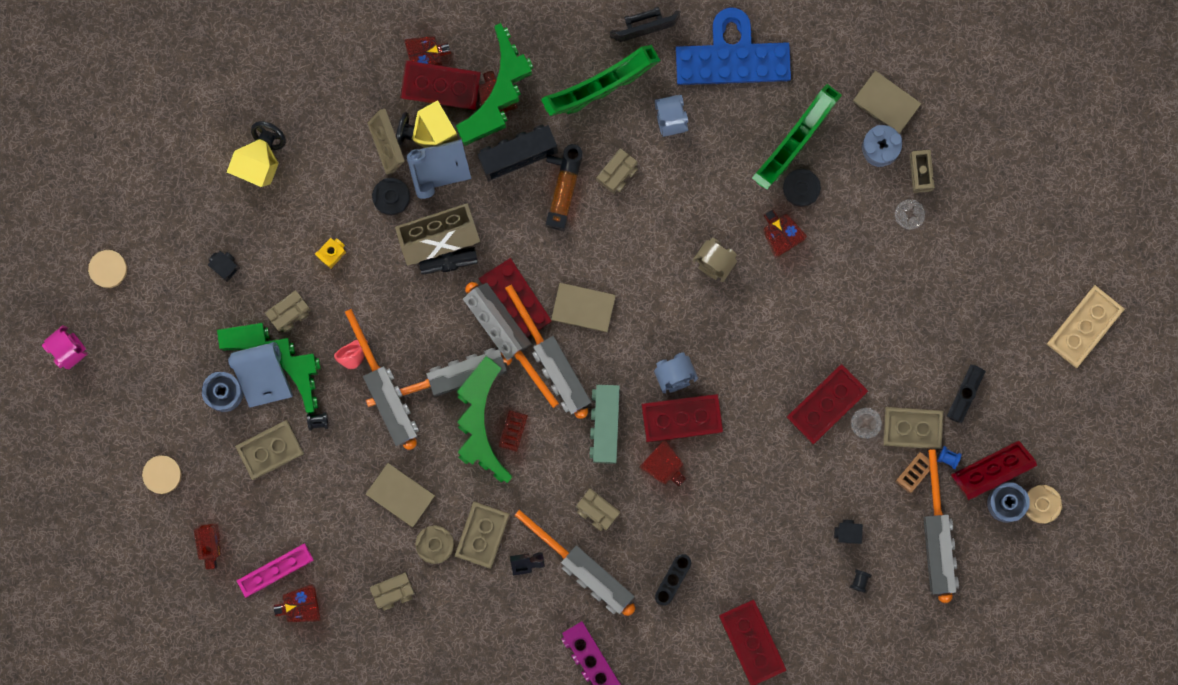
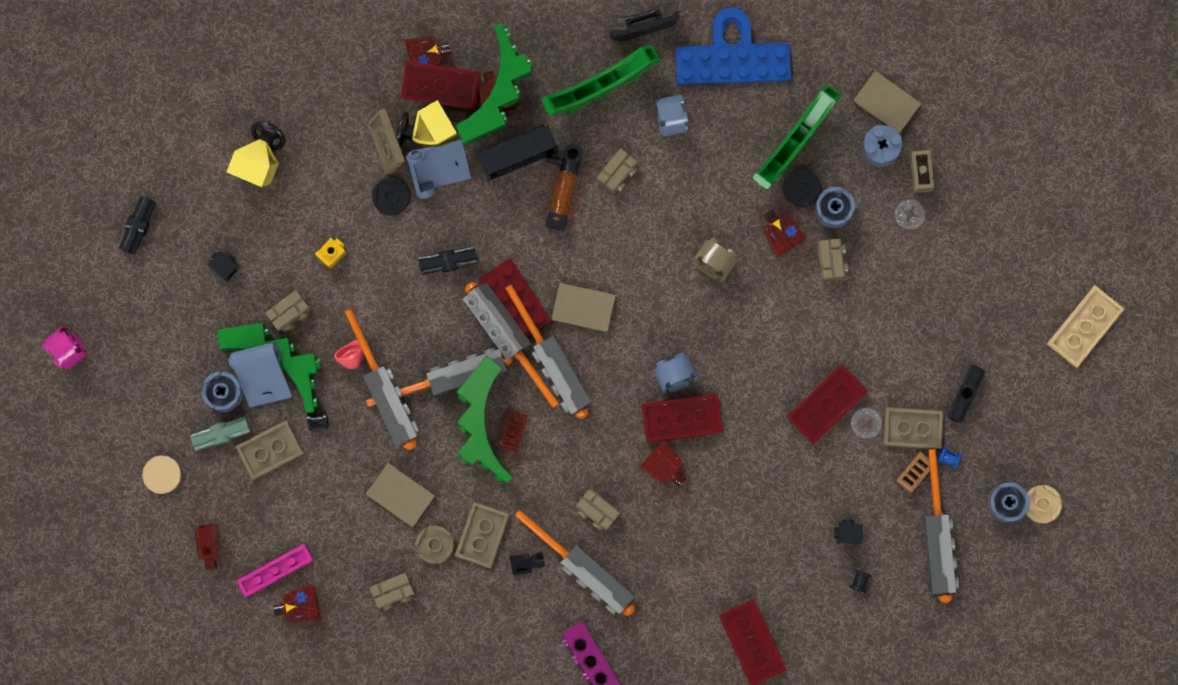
tan tile [88,250,127,288] -> none
dark tan brick [395,203,480,266] -> none
sand green brick [590,385,620,464] -> none
black beam [655,554,691,606] -> none
dark red plate [951,441,1037,500] -> none
none -> black piece [119,196,156,255]
none -> sand green piece [190,416,251,451]
none -> sand blue brick [815,187,855,228]
none -> dark tan brick [817,239,848,281]

